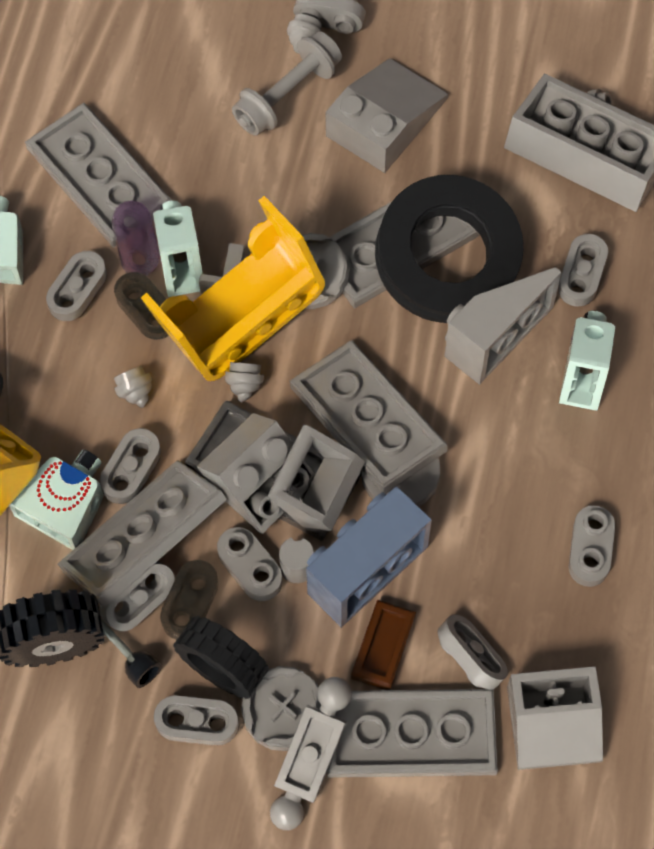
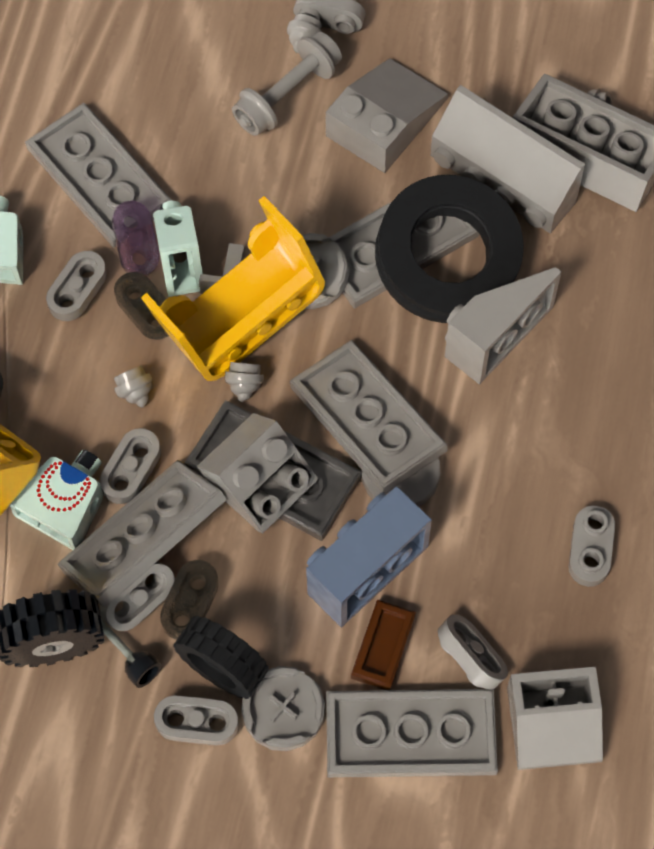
light grey plate [217,527,282,601] -> none
light grey tile [268,425,365,531] -> none
light grey plate [270,677,352,830] -> none
light grey piece [279,538,314,584] -> none
light grey plate [558,234,608,307] -> none
light aqua torso [559,311,615,411] -> none
none -> light grey slope [430,85,585,234]

